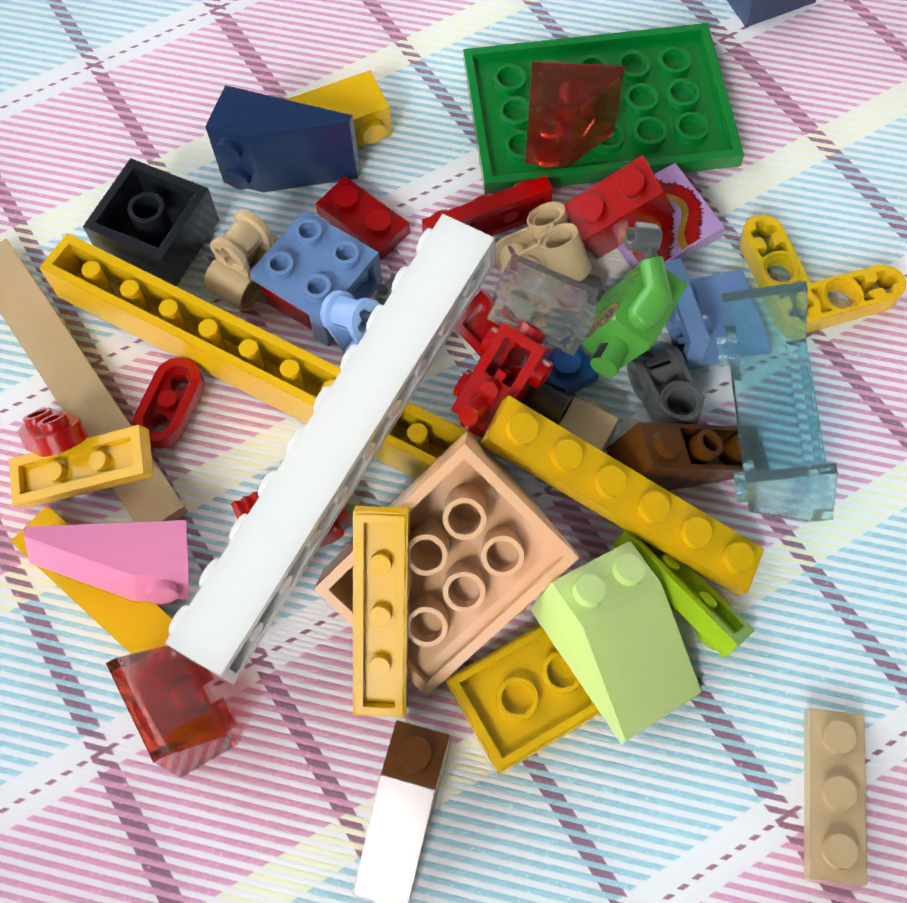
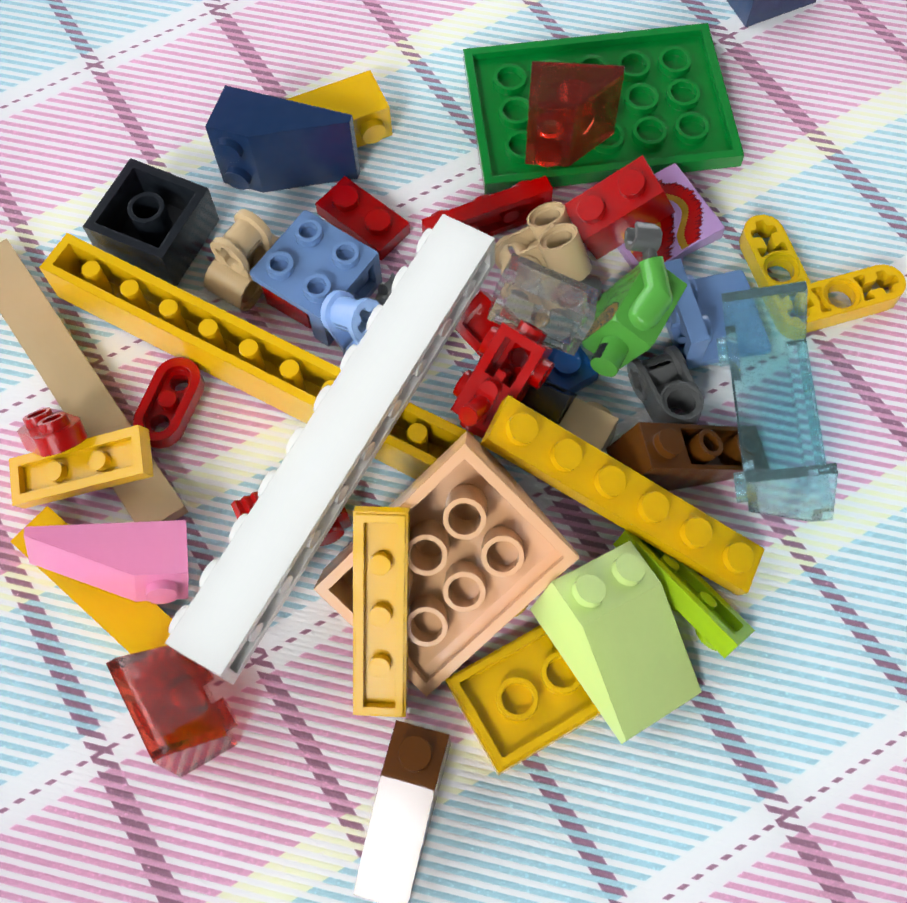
tan plate [804,708,868,887] -> none

